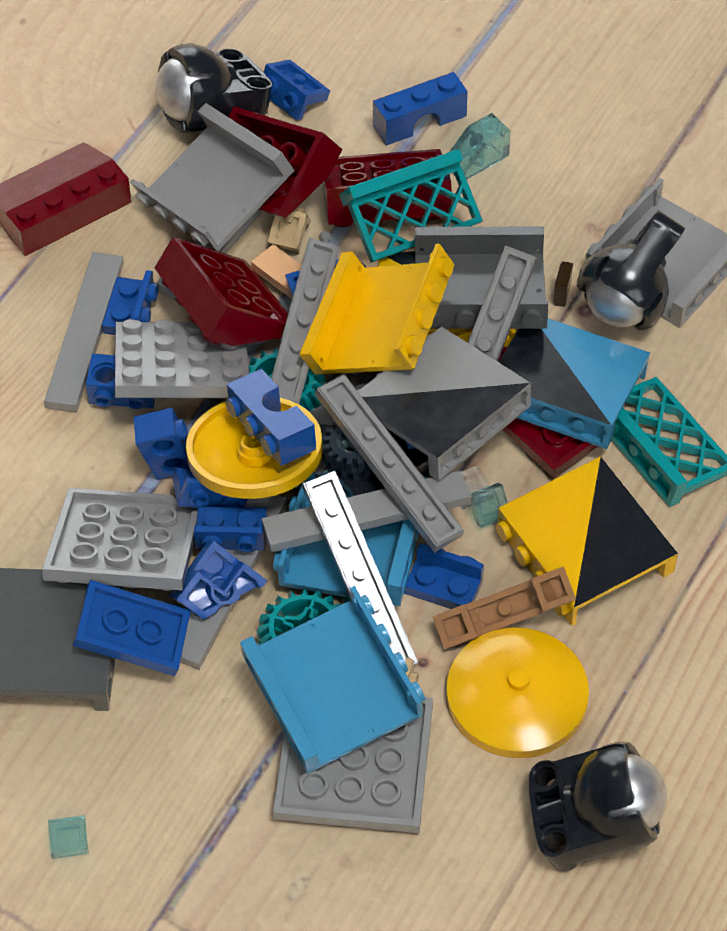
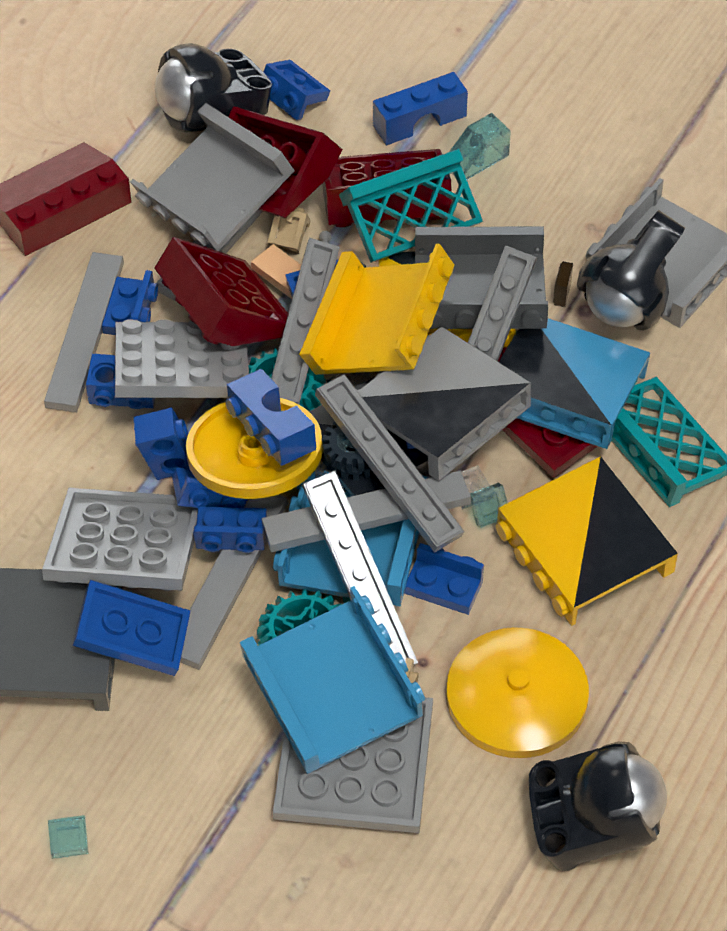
blue slope [168,539,267,619] -> none
medium nougat slope [432,566,576,649] -> none

